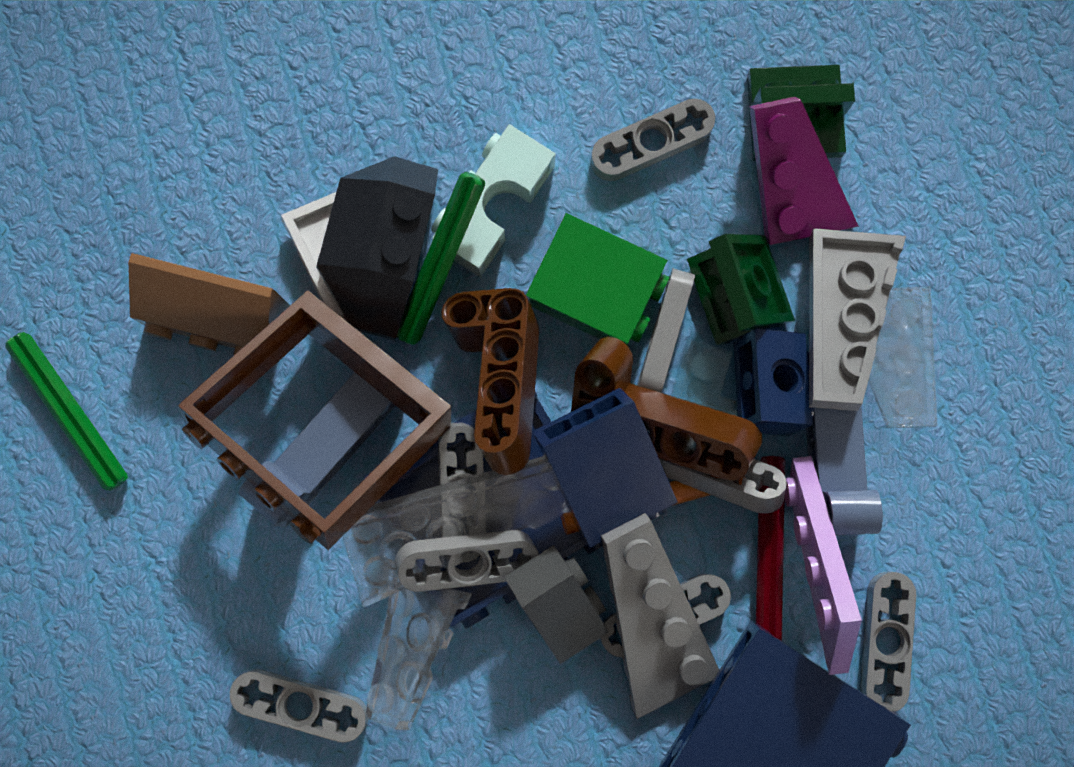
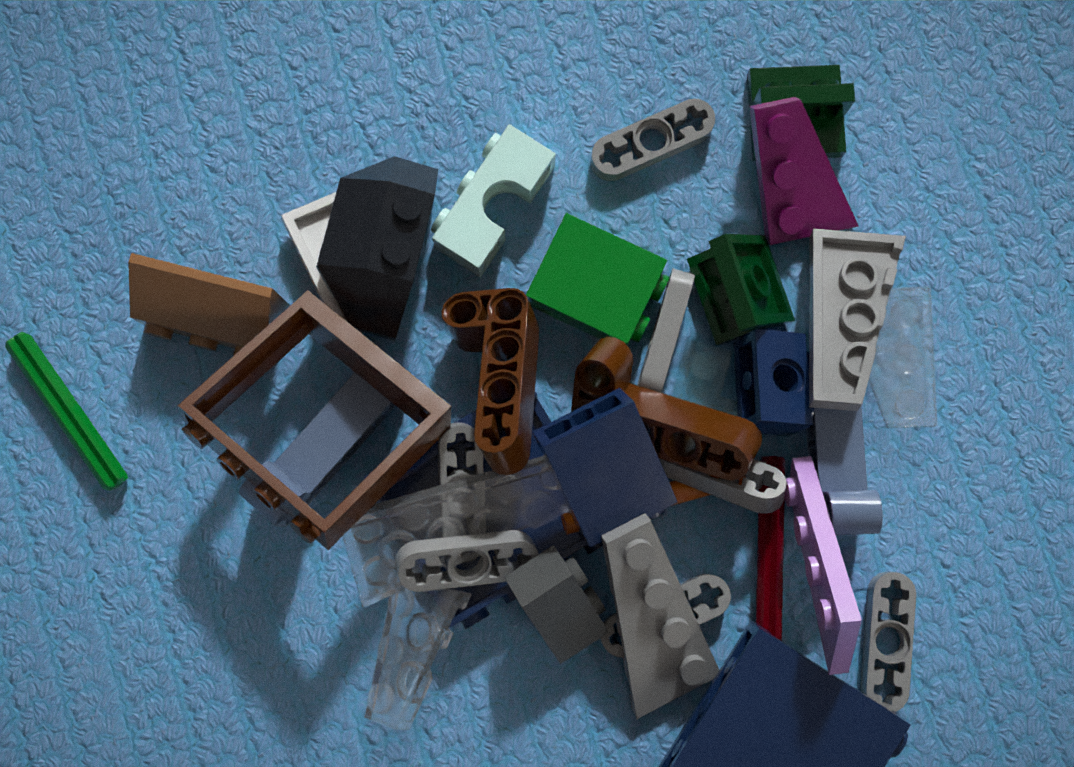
light grey beam [230,669,369,743] -> none
green axle [397,172,485,345] -> none

